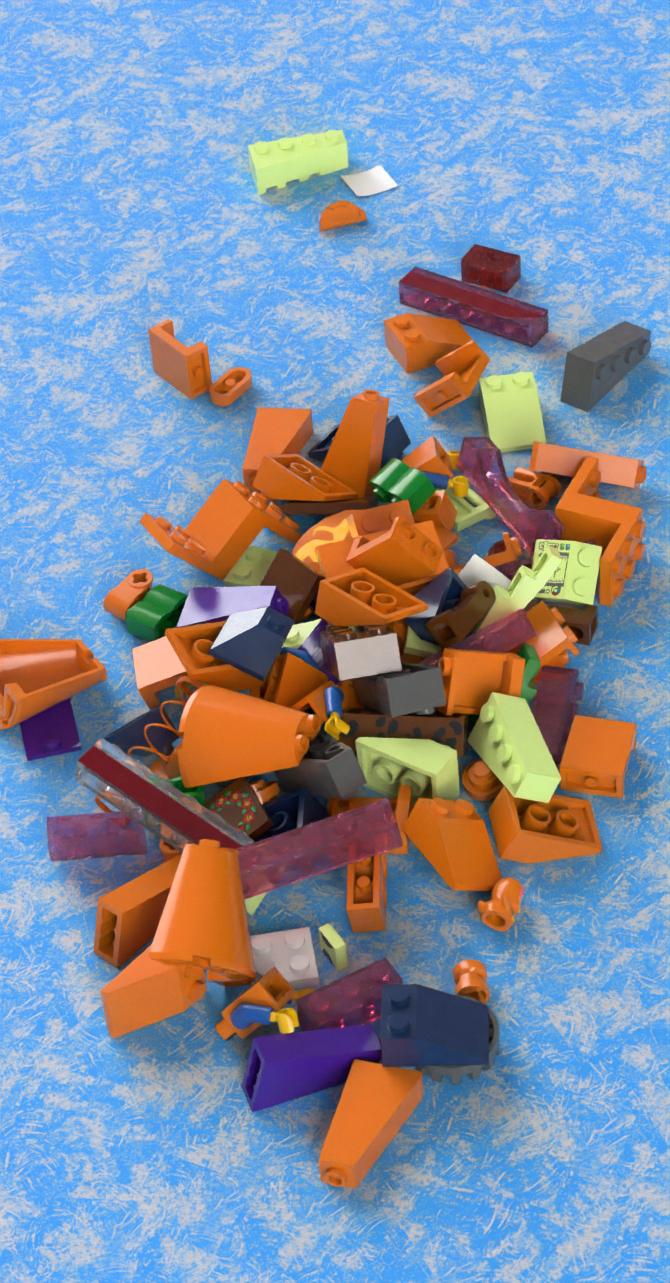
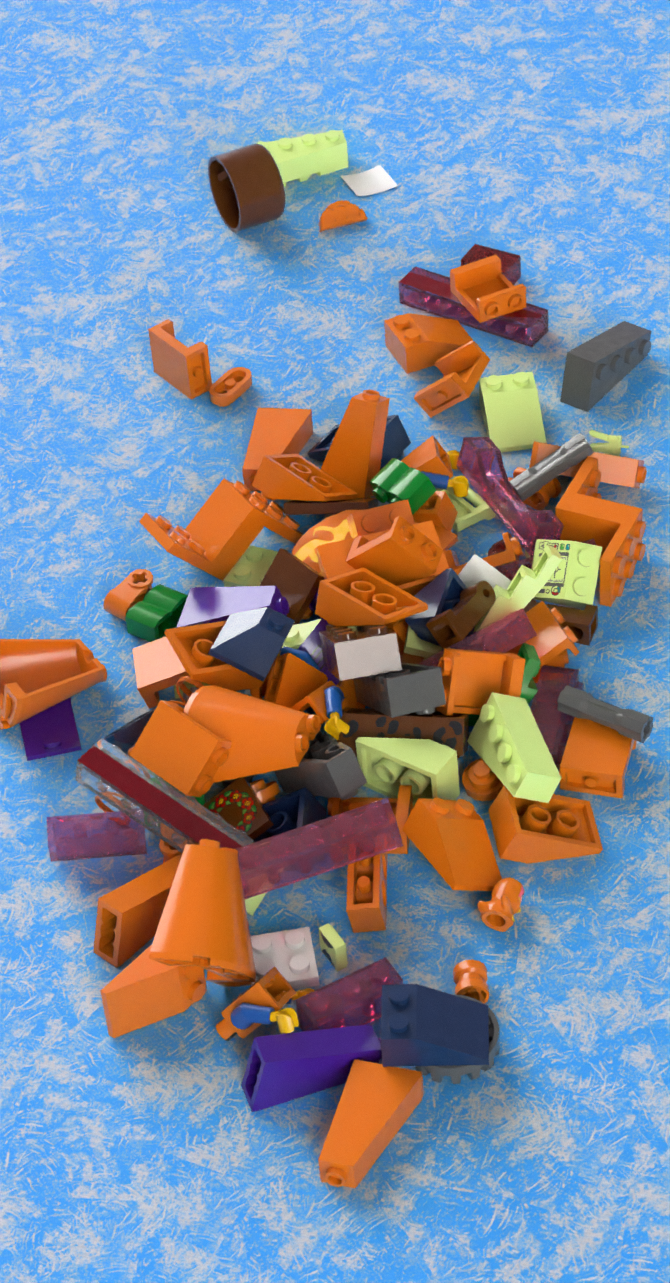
none -> orange panel [129,700,232,797]
none -> reddish brown piece [208,144,285,232]
none -> orange panel [450,255,526,323]
none -> dark grey axle [509,433,594,502]
none -> dark grey axle [557,685,653,743]
none -> yellowish green piece [589,430,629,456]

